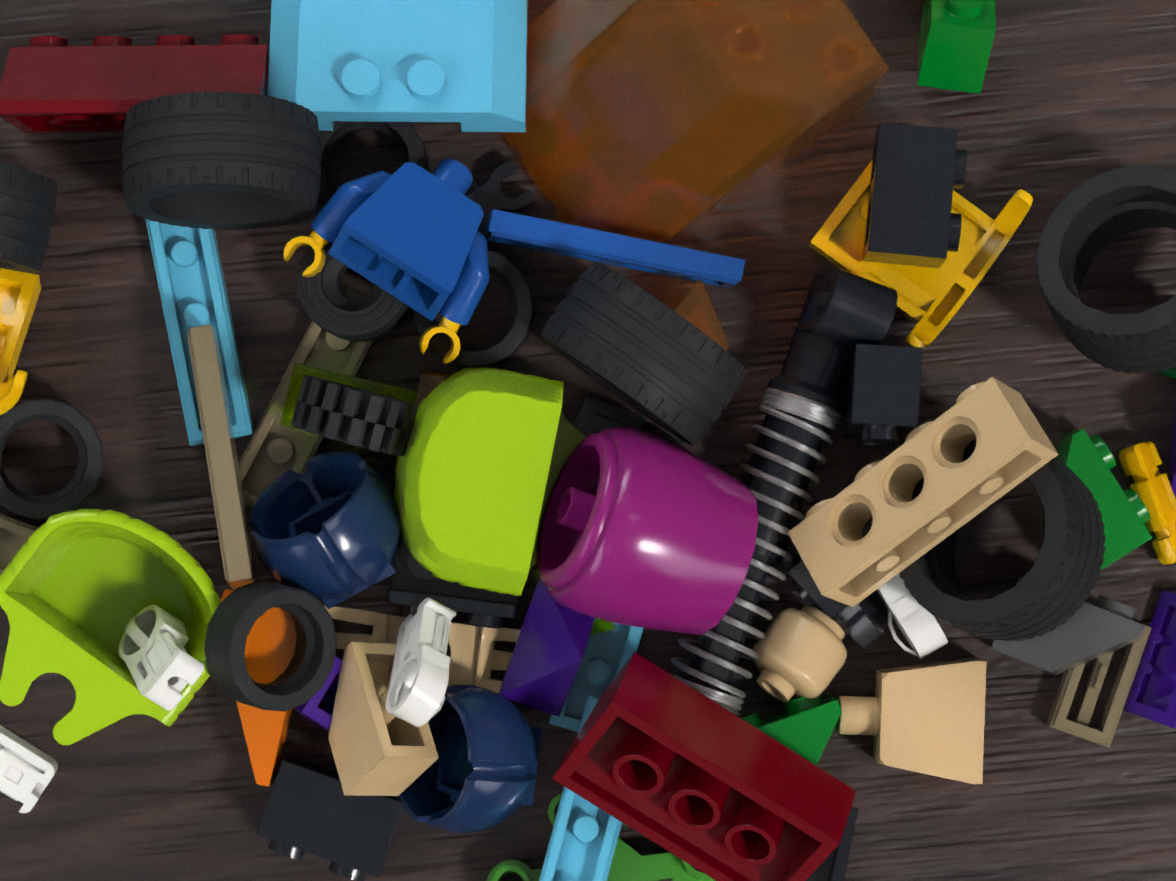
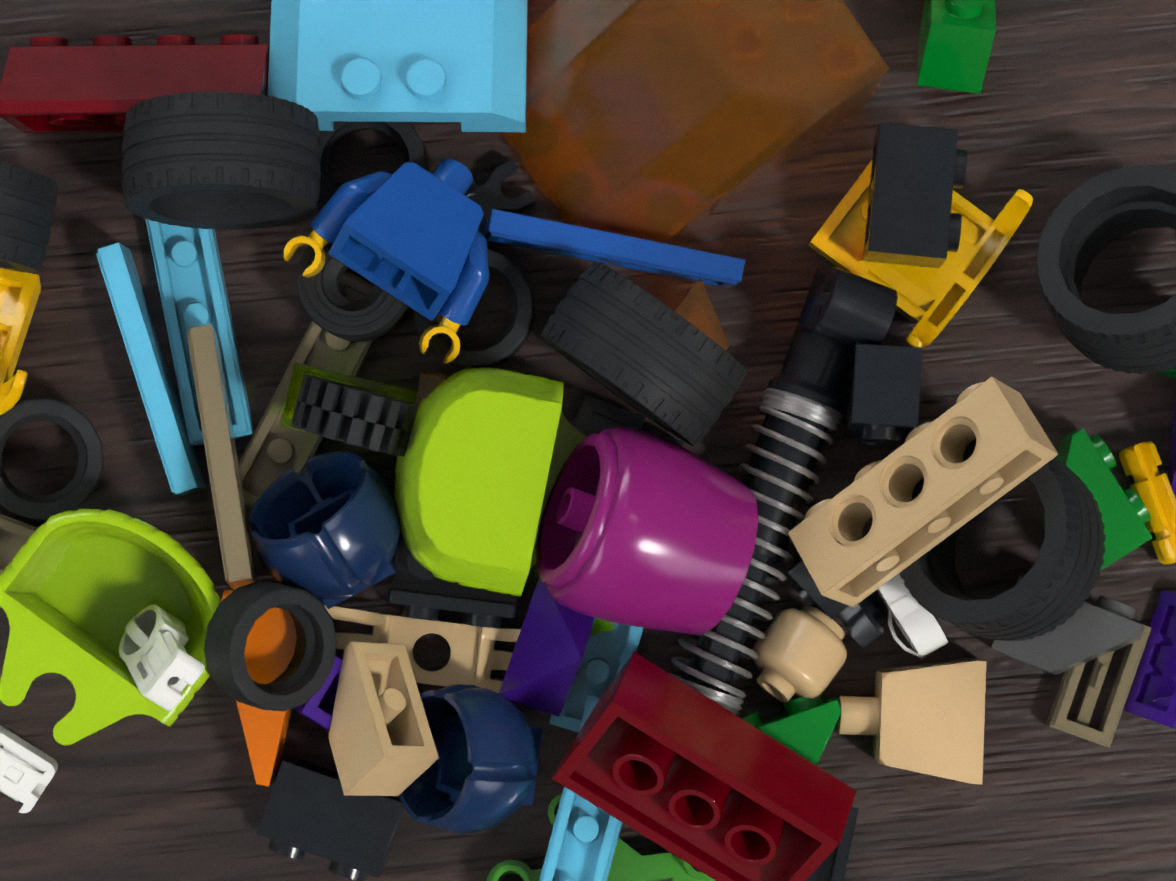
white piece [386,597,456,727] -> none
none -> medium azure tile [96,242,206,495]

